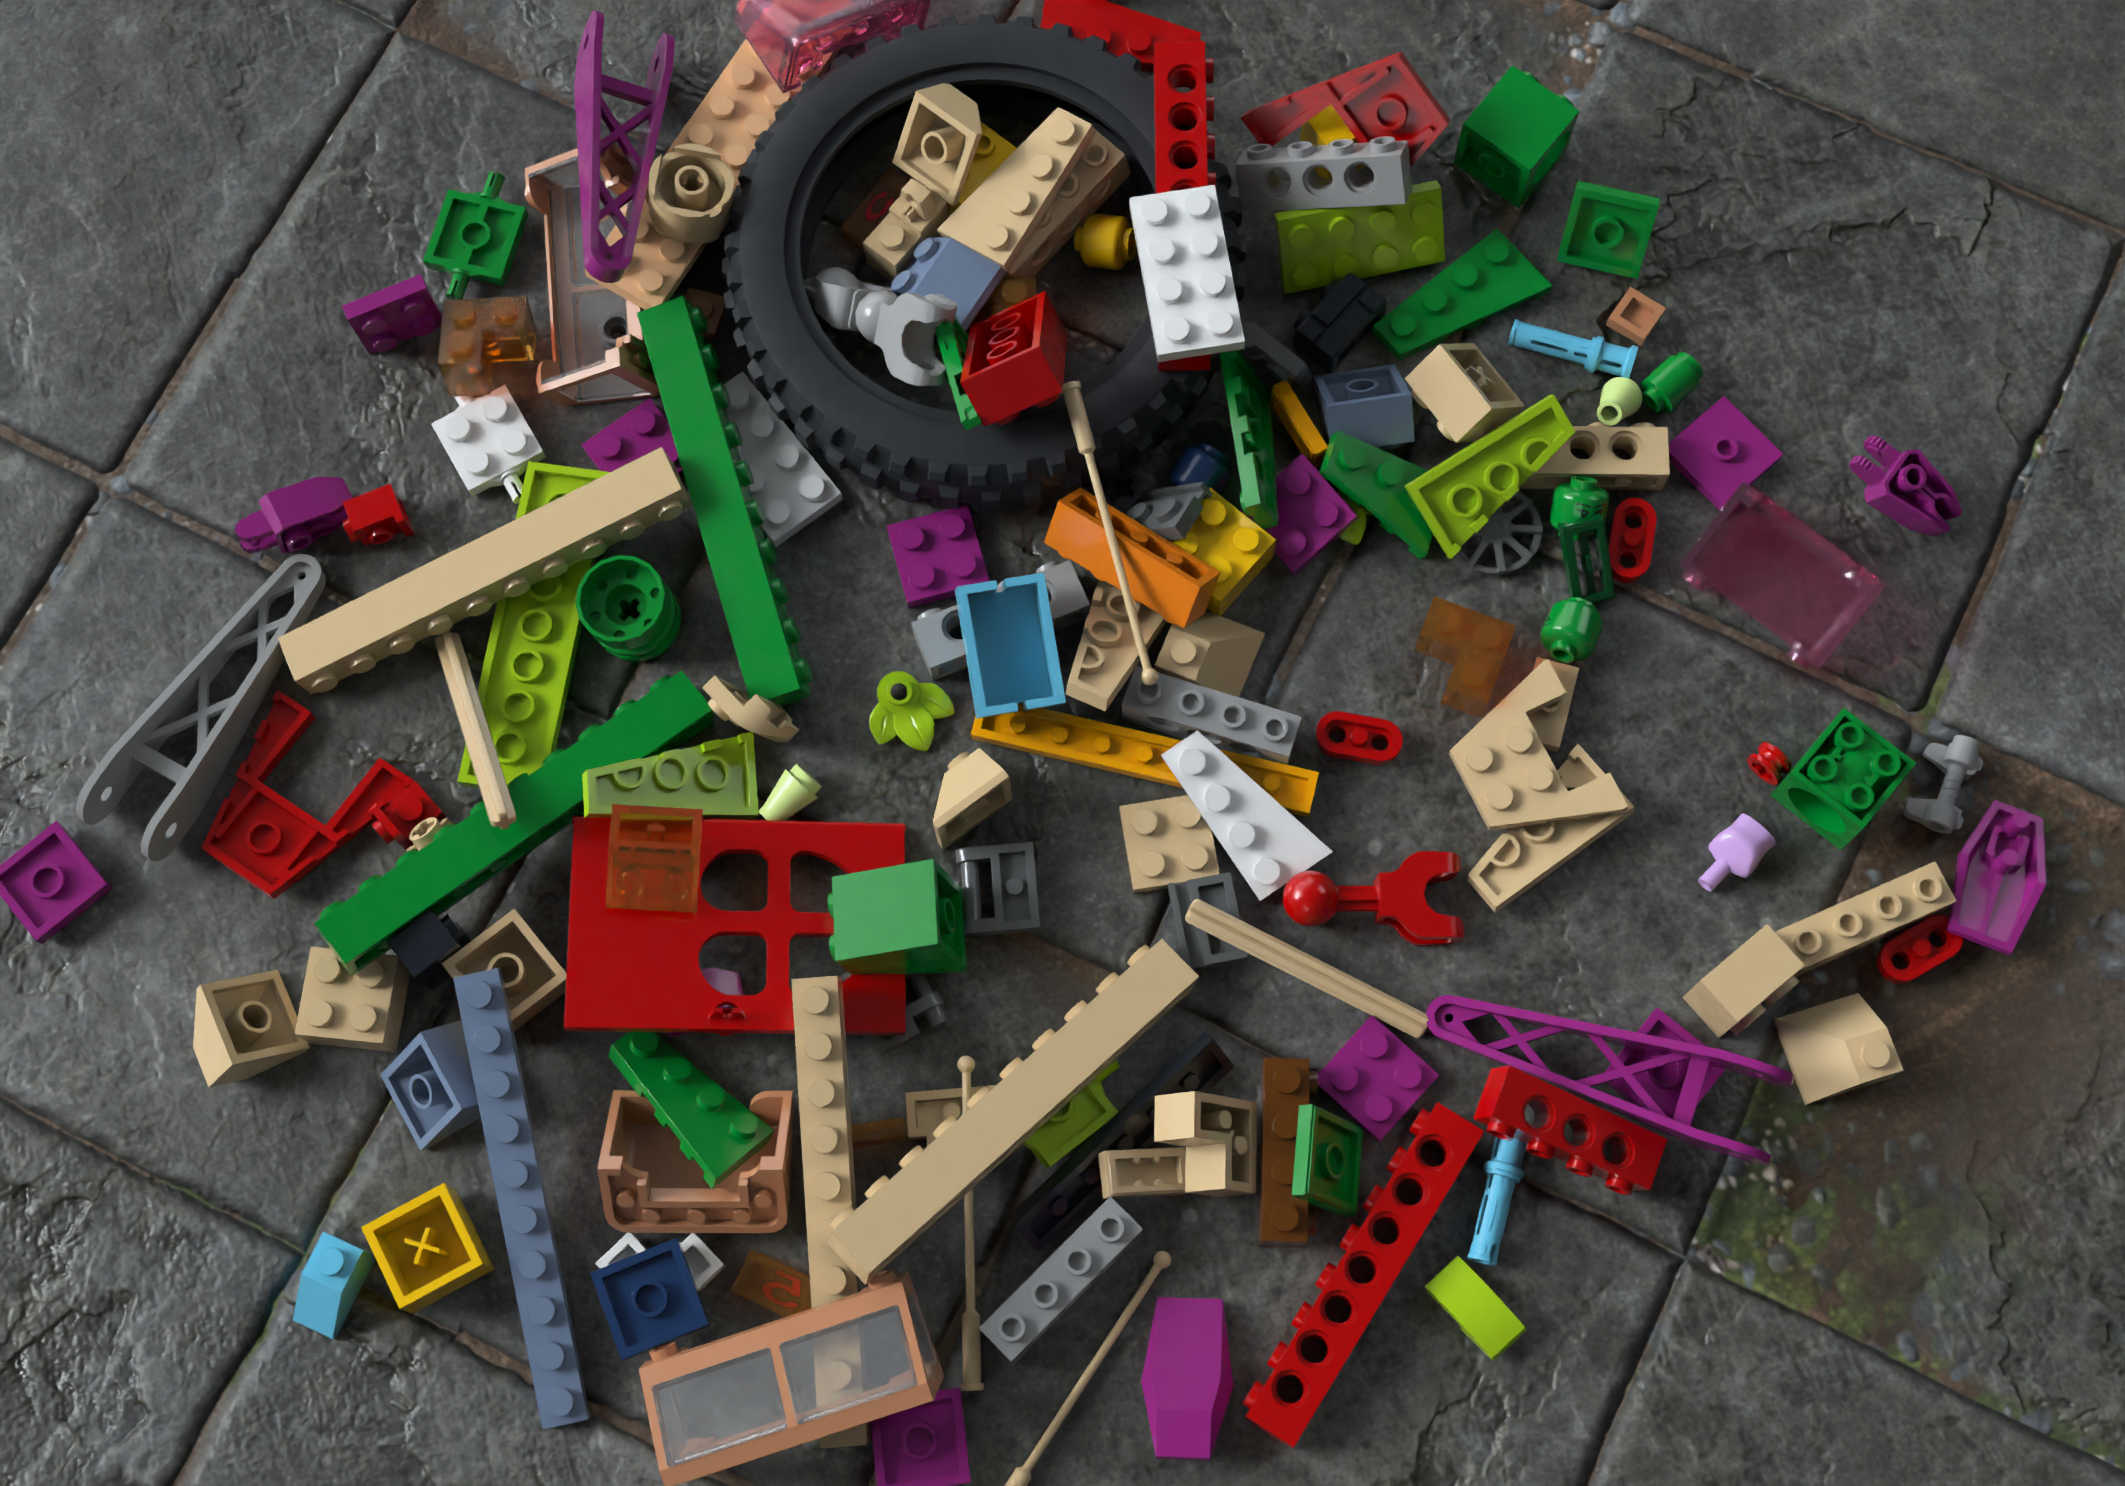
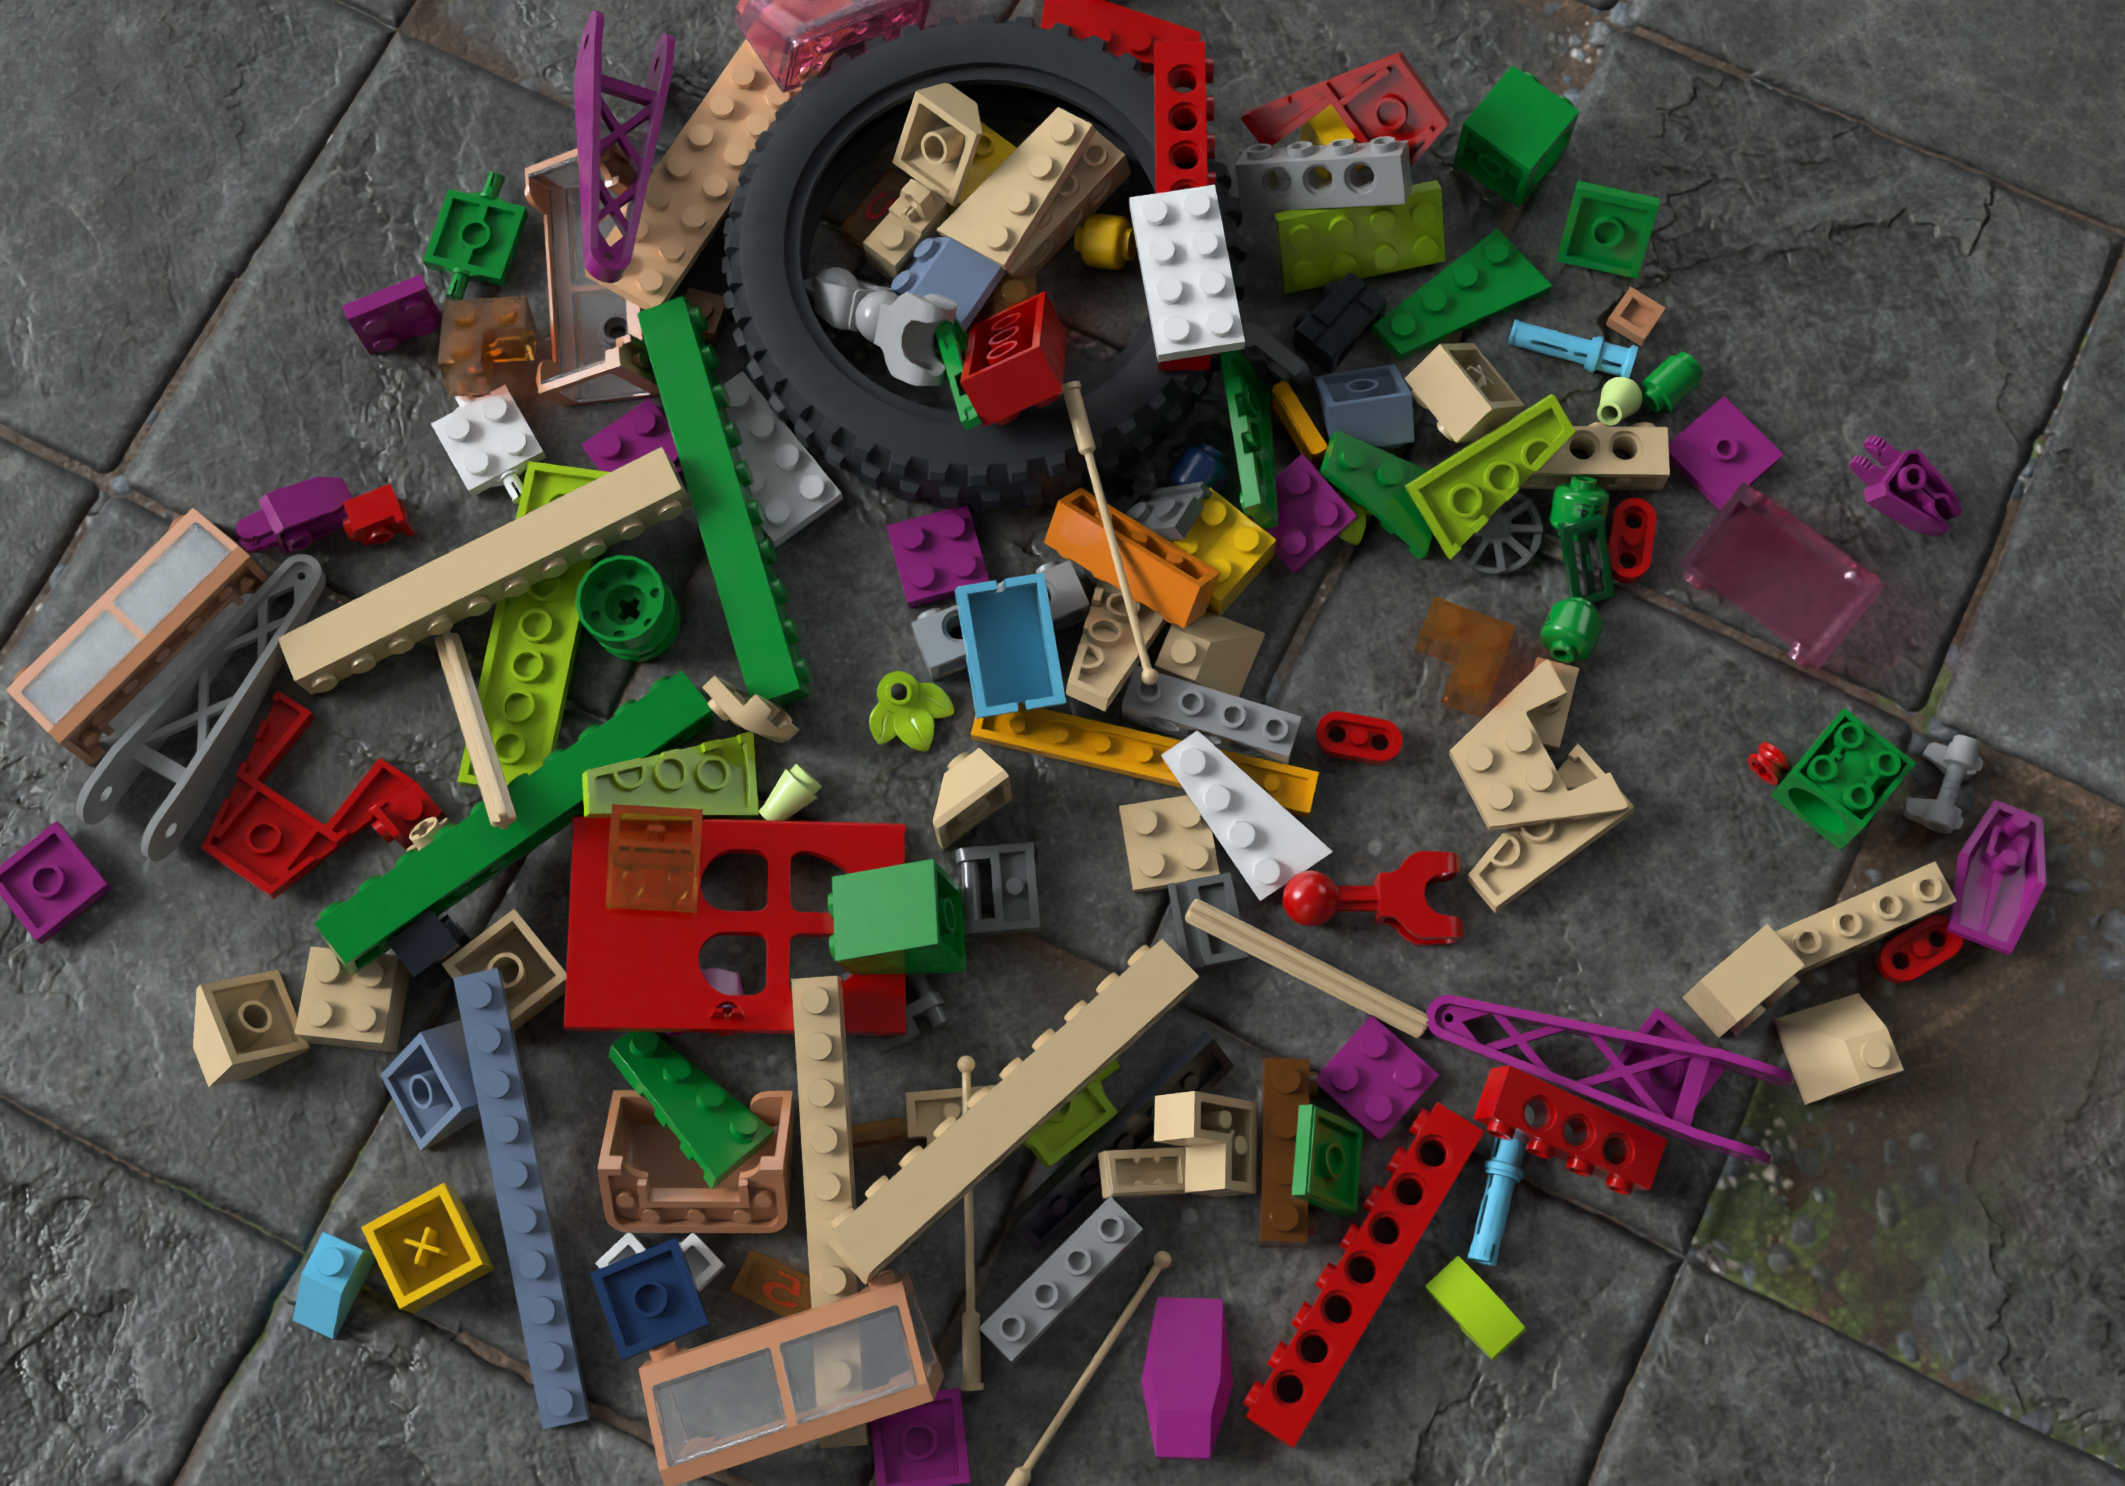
tan brick [648,143,734,243] -> none
lavender piece [1698,813,1776,892] -> none
none -> windscreen [6,508,269,767]

